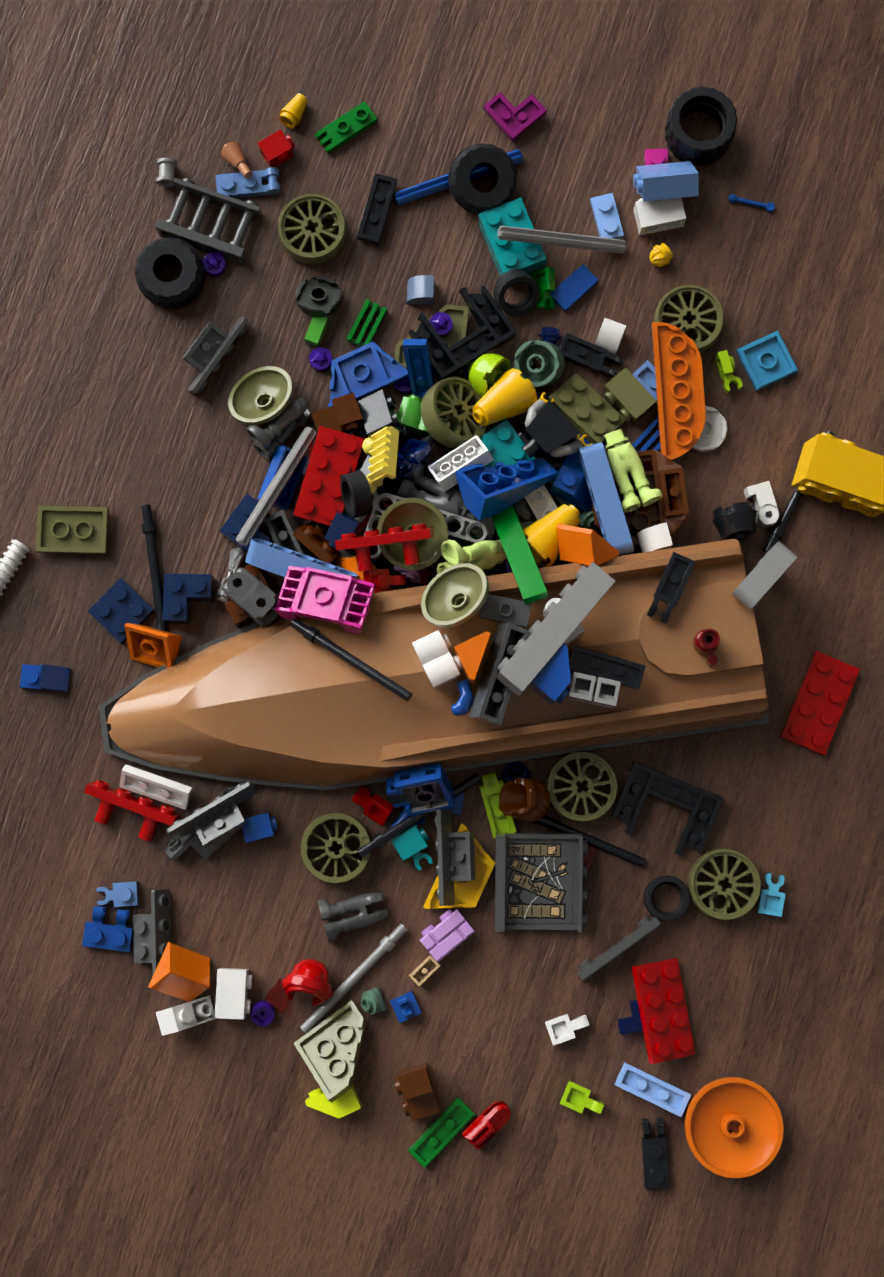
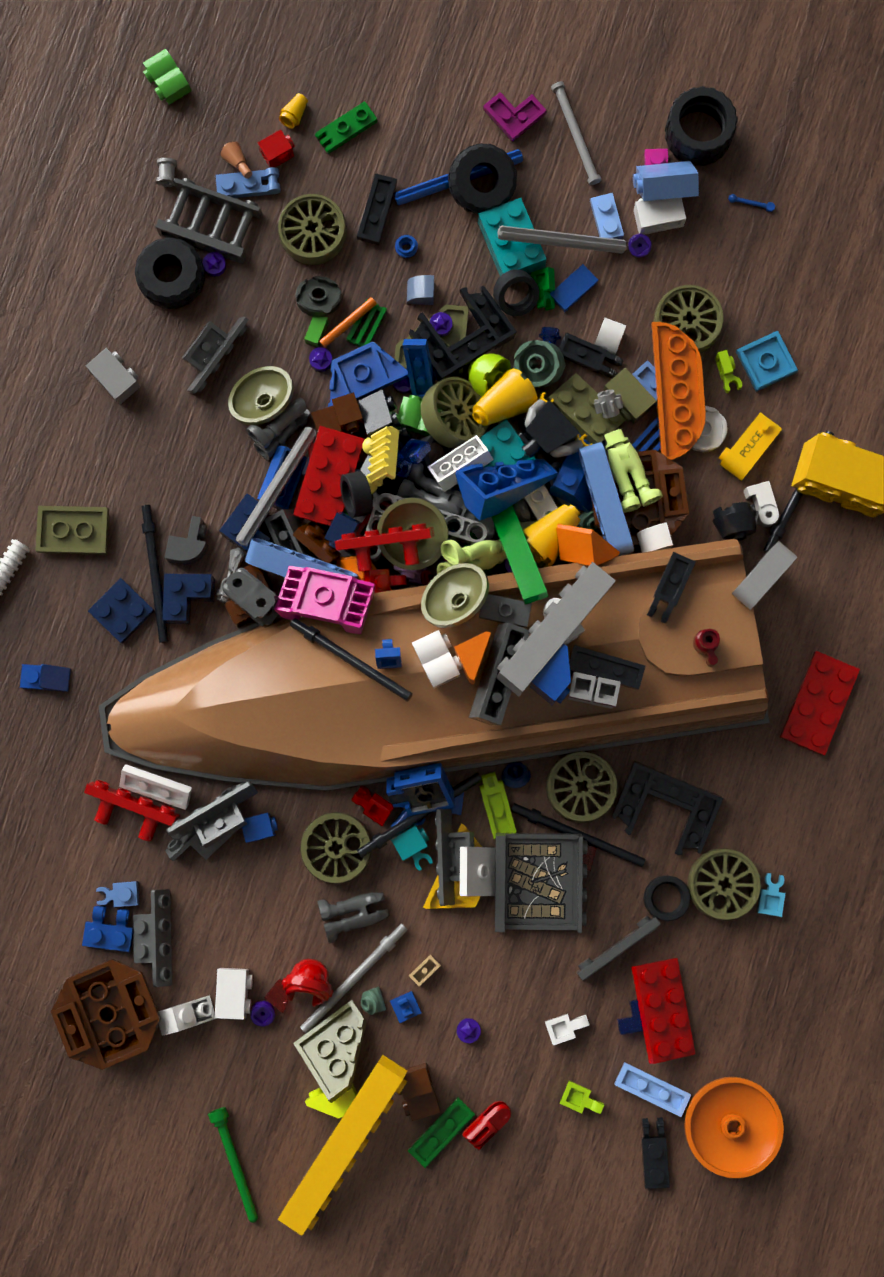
orange slope [125,623,182,668] -> none
orange slope [148,942,210,1002] -> none
lavender brick [420,909,475,962] -> none
blue arm [451,680,474,716] -> none
reddish brown hair [499,778,551,822] -> none
yellow plate [650,243,673,267] -> none
none -> reddish brown piece [51,959,161,1070]
none -> light grey brick [86,348,140,405]
none -> bright green brick [143,49,192,105]
none -> dark grey brick [165,516,209,565]
none -> green piece [208,1107,258,1223]
none -> yellow brick [278,1055,407,1236]
none -> orange bar [319,297,377,348]
none -> blue tile [375,639,402,669]
none -> blue plate [395,235,418,258]
none -> dark purple tile [457,1018,481,1043]
none -> white plate [460,847,496,896]
none -> light grey bar [551,81,602,185]
none -> light grey gear [594,390,623,418]
none -> dark purple tile [628,234,652,257]
none -> yellow door [719,412,782,481]

